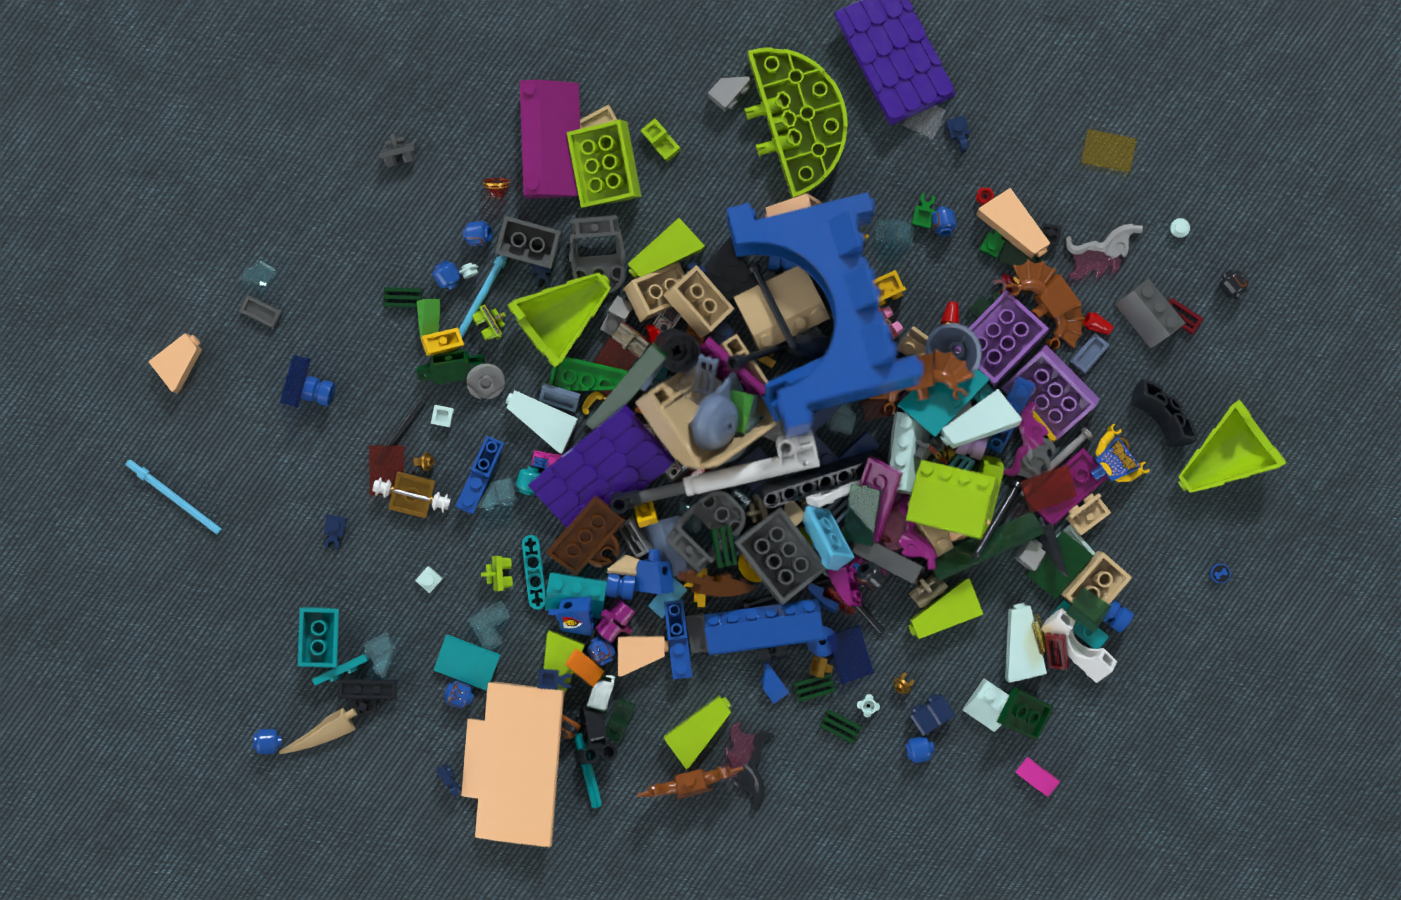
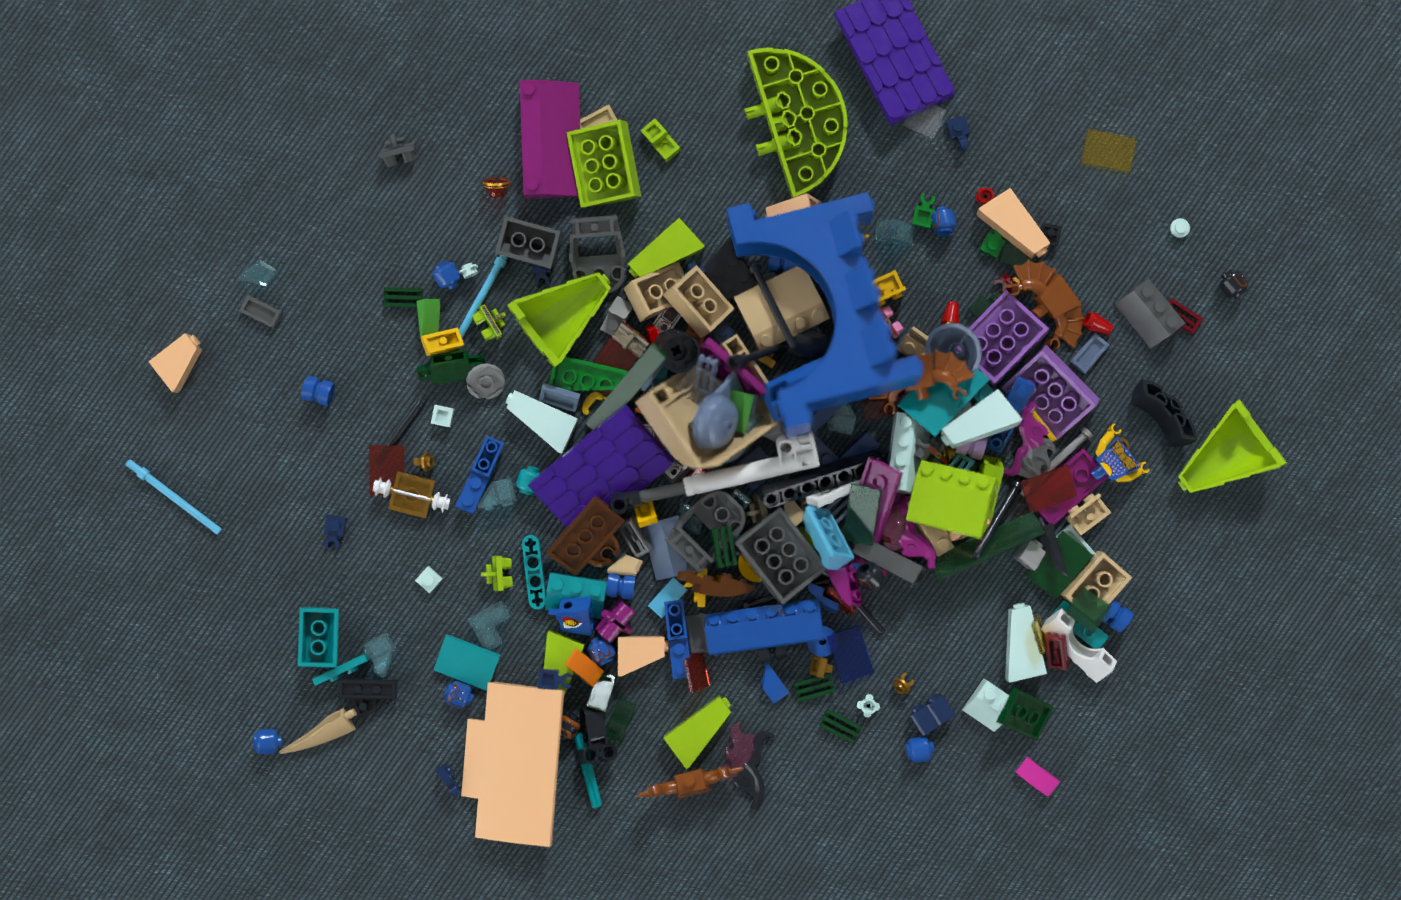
clear blue piece [280,355,311,408] -> none
blue head [463,221,493,246] -> none
leg [531,450,562,469] -> none
blue torso [634,549,674,594] -> none
light grey slope [708,76,751,111] -> none
dark tan hips [908,572,948,608] -> none
lime slope [908,577,983,639] -> none
piece [1065,224,1143,279] -> none
tile [1210,564,1231,583] -> none
none -> clear red piece [683,653,710,692]

